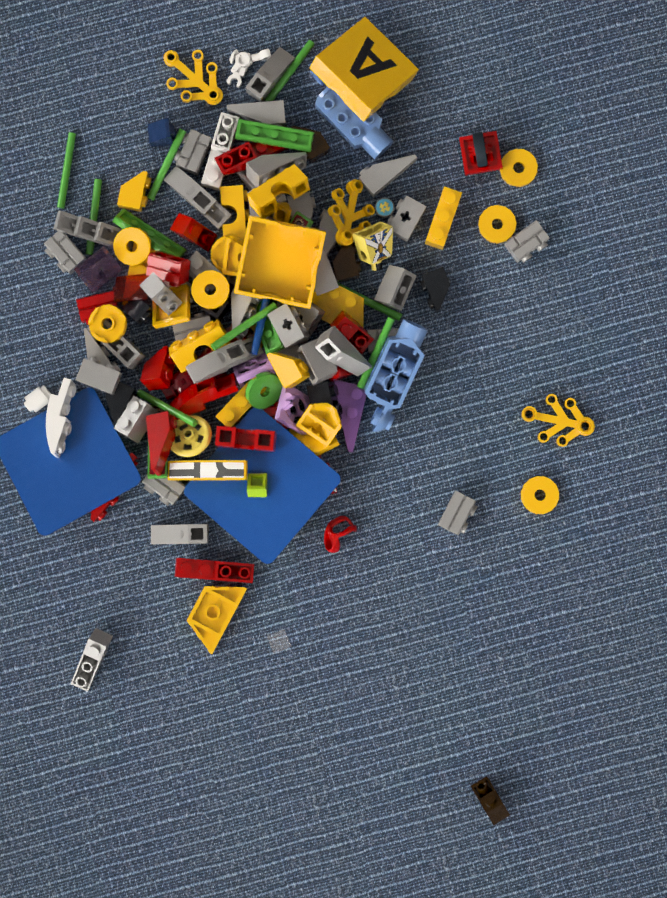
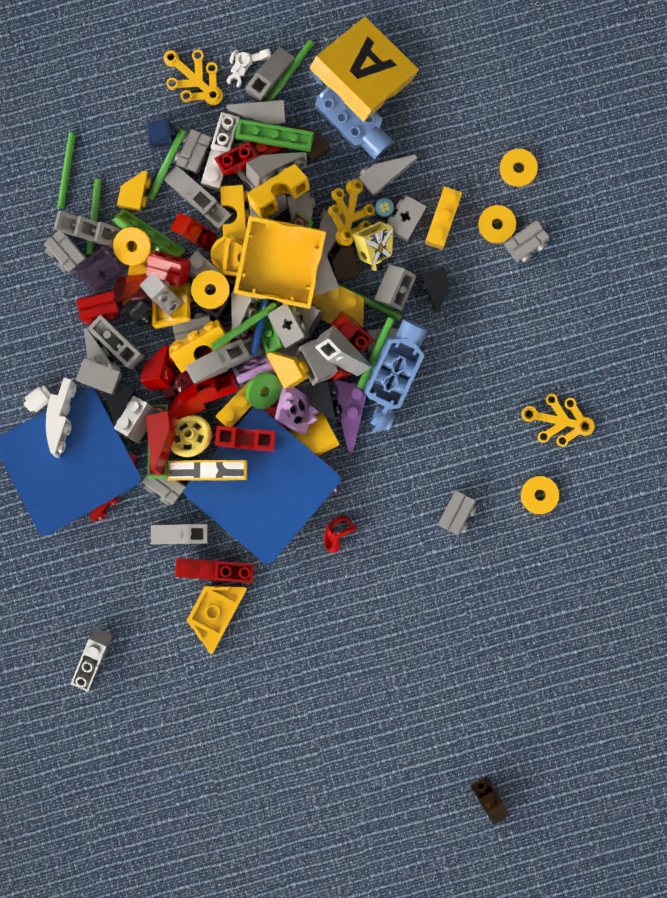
yellow tile [88,304,127,343] -> none
bright green bar [137,389,198,427] -> none
lime slope [247,473,267,497] -> none
clear tile [266,629,292,654] -> none
yellow slope [273,202,292,223] -> none
yellow slope [296,403,342,447] -> none
red plate [459,131,503,176] -> none

